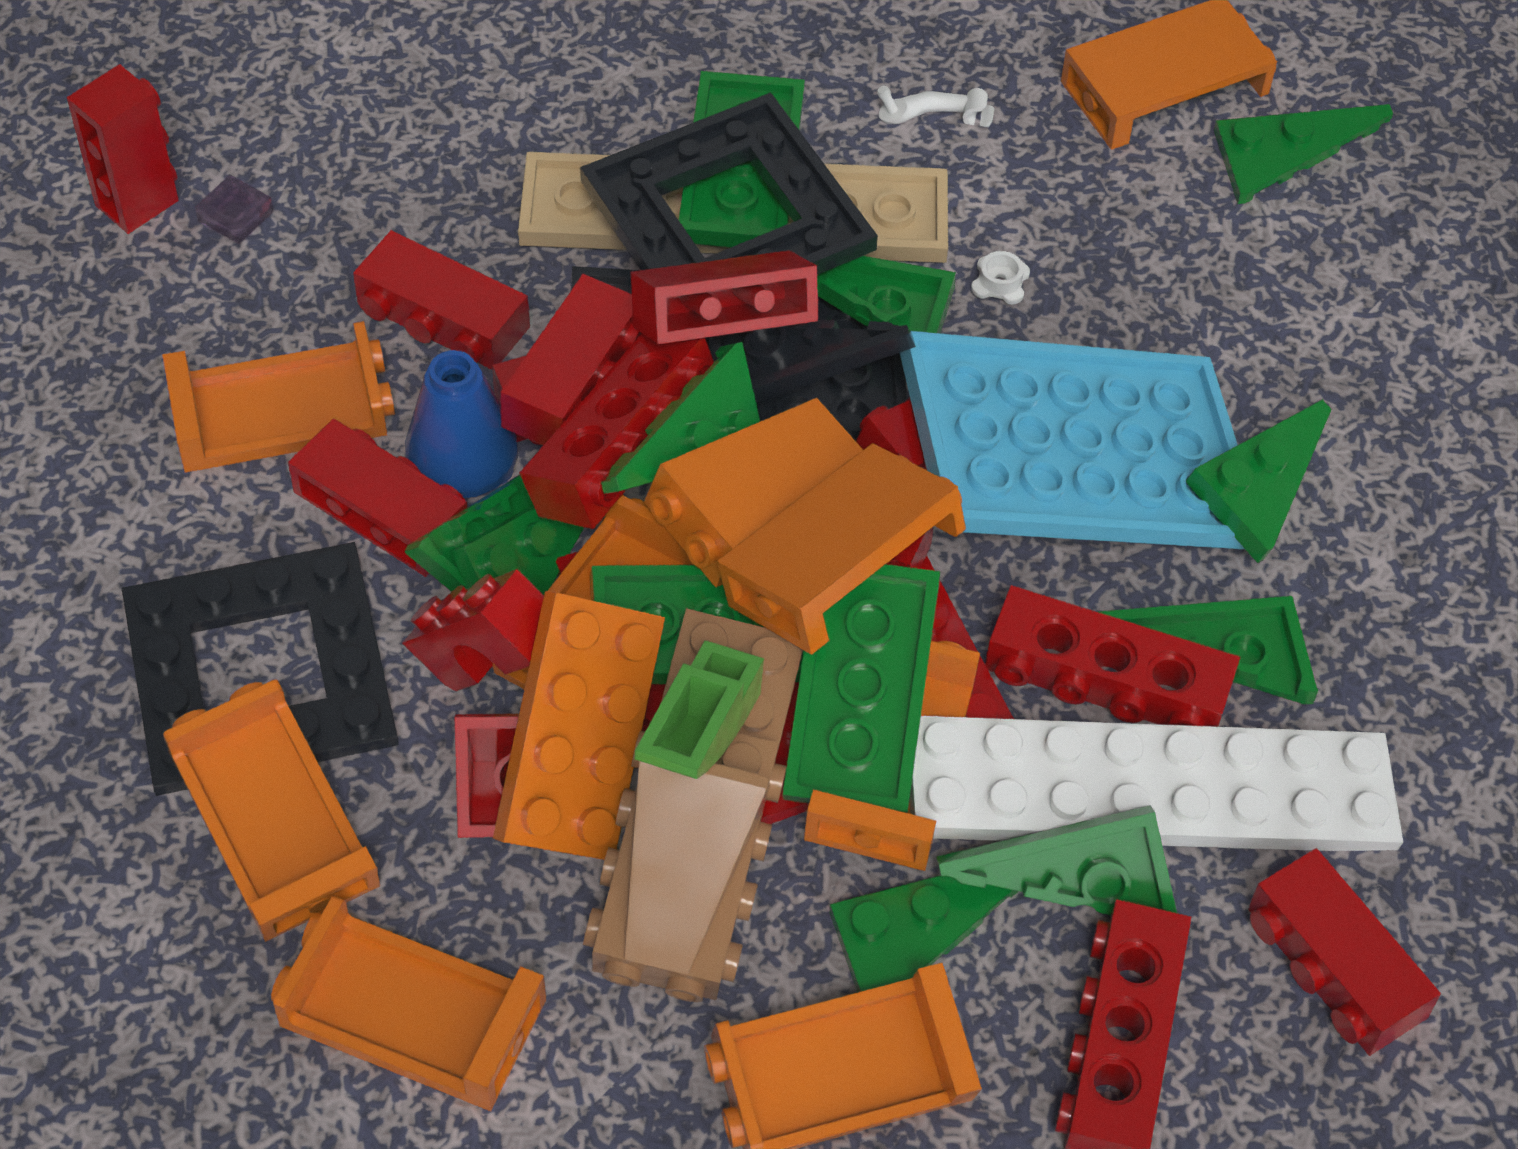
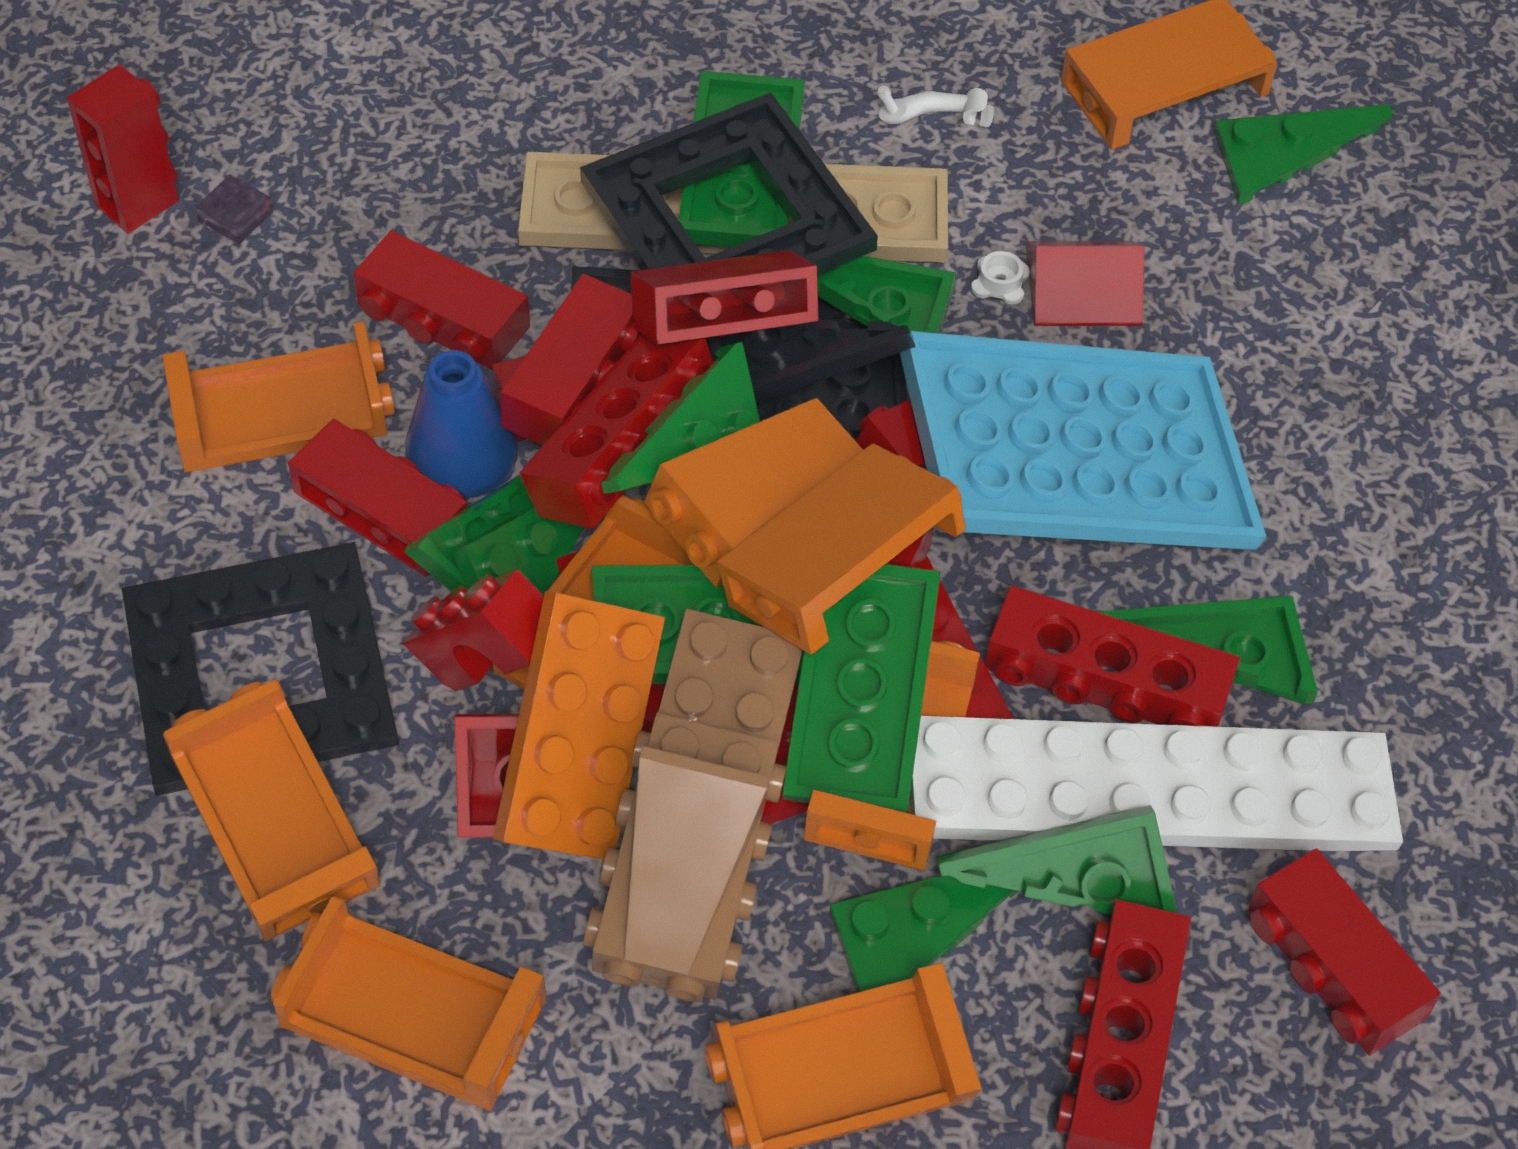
bright green slope [635,640,764,779] -> none
green wing [1186,399,1332,563] -> none
none -> slope [1026,241,1145,326]

